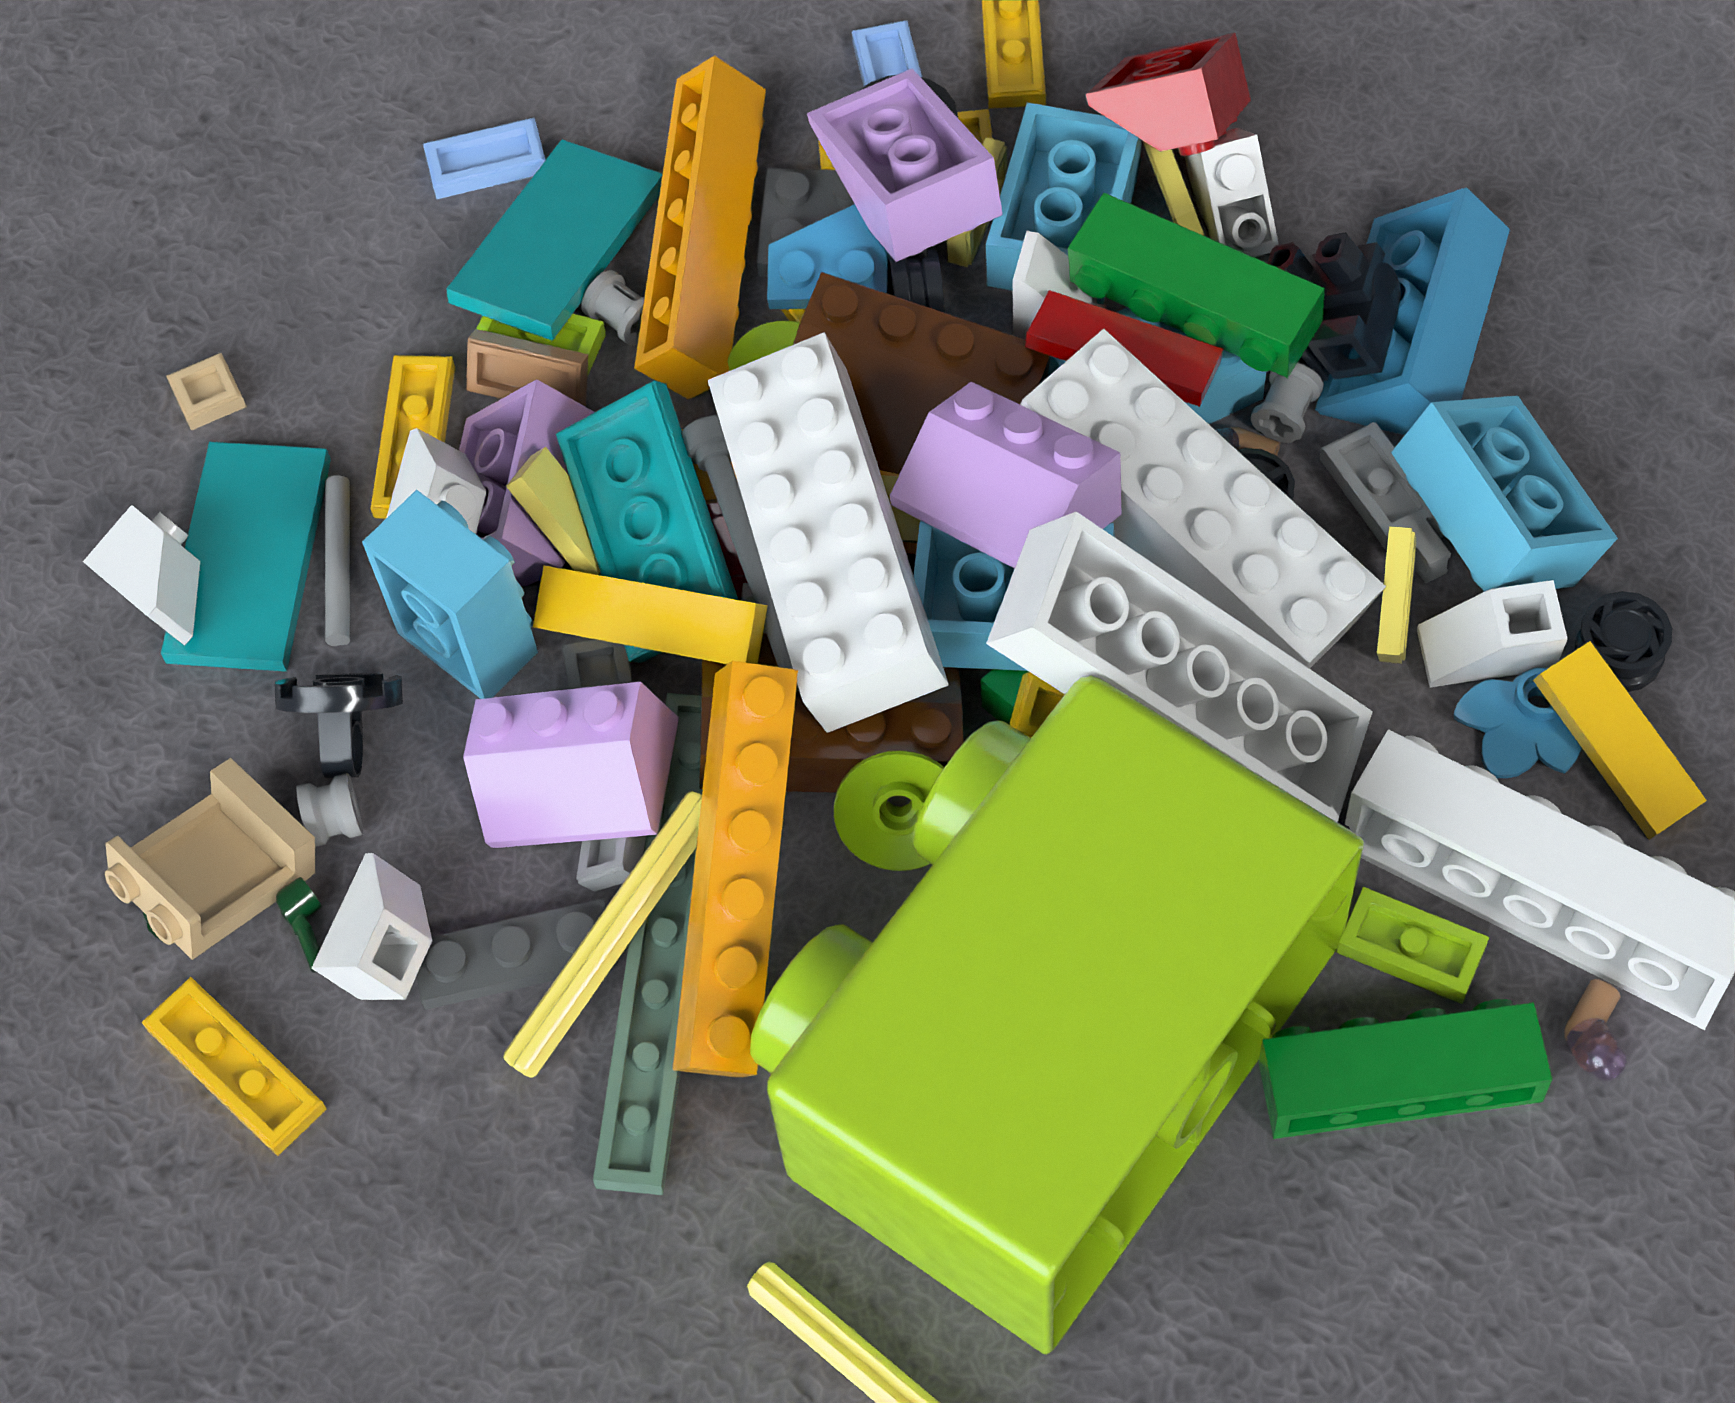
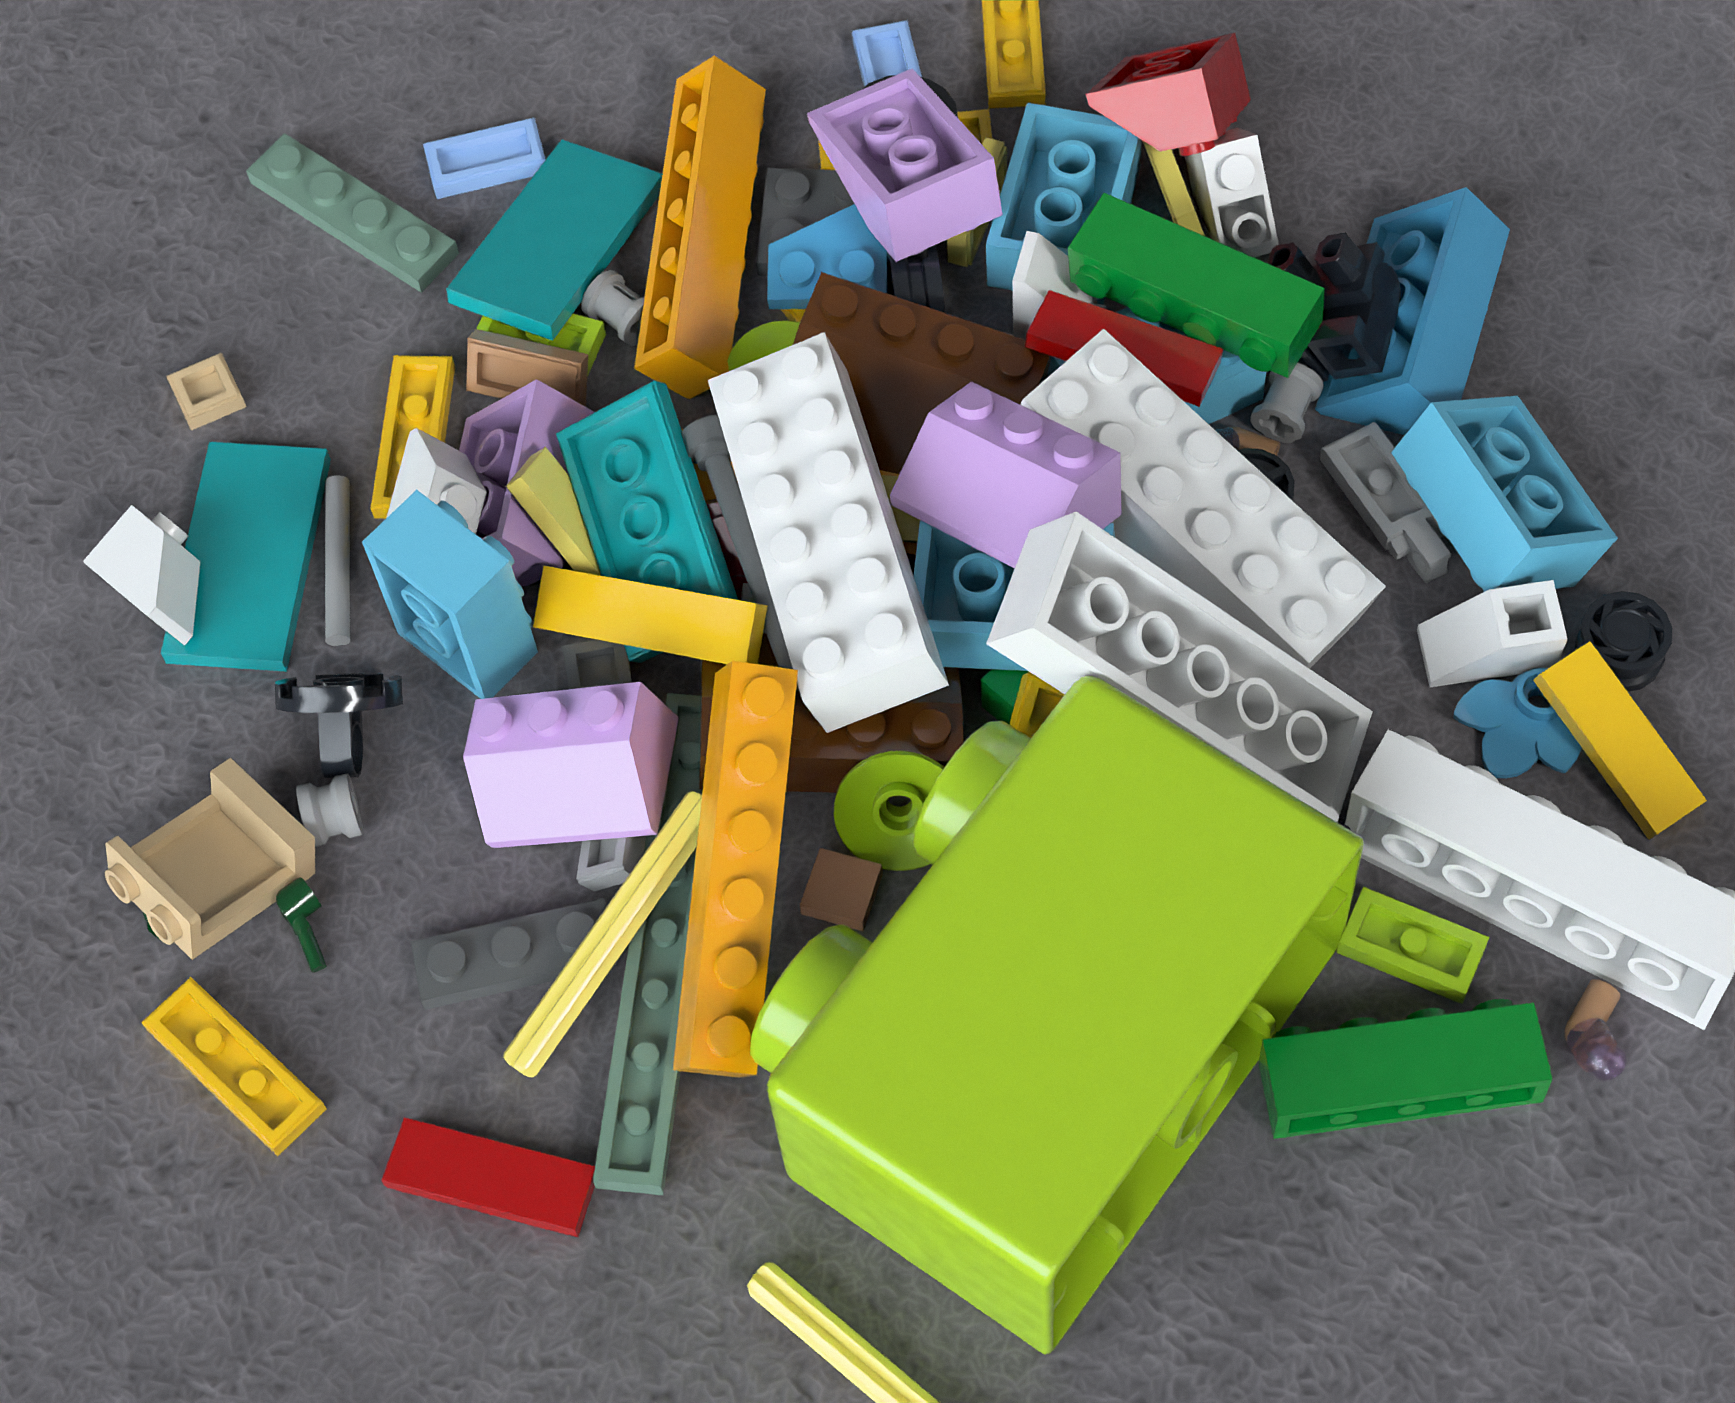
white slope [312,853,432,1000] -> none
light yellow tile [1377,526,1417,664] -> none
none -> sand green plate [246,133,459,293]
none -> red tile [382,1117,595,1238]
none -> nougat tile [800,848,883,931]

